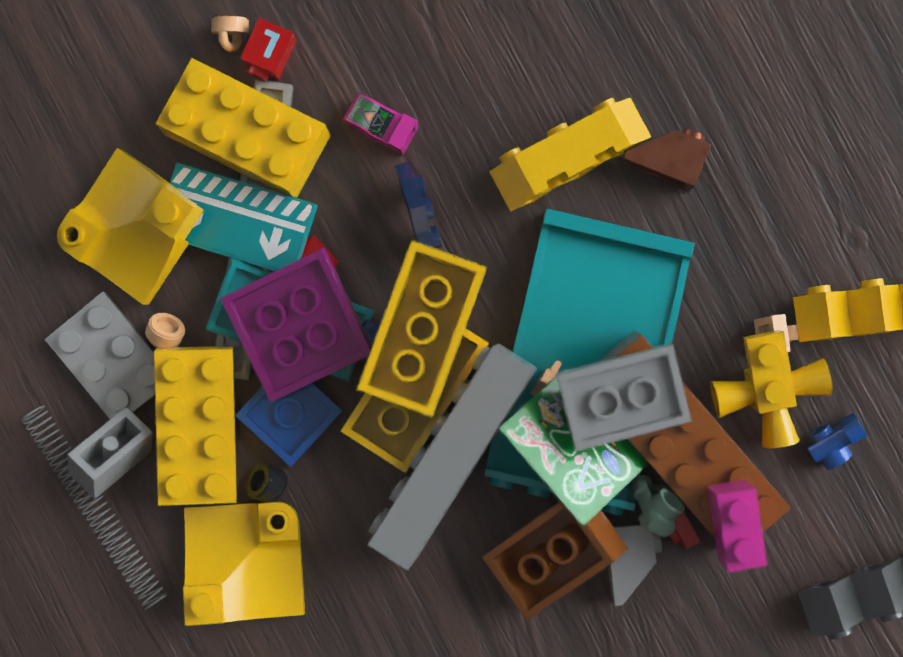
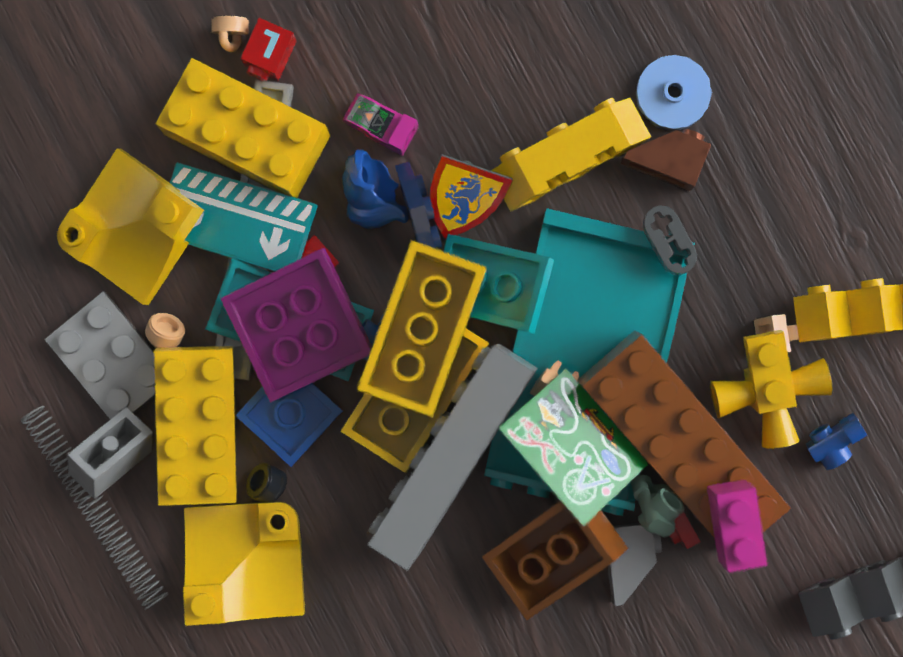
light grey plate [556,343,691,452] -> none
none -> blue hair [342,149,409,229]
none -> shield [430,154,513,238]
none -> teal plate [443,234,554,334]
none -> light blue plate [636,55,712,131]
none -> dark grey beam [642,205,697,275]

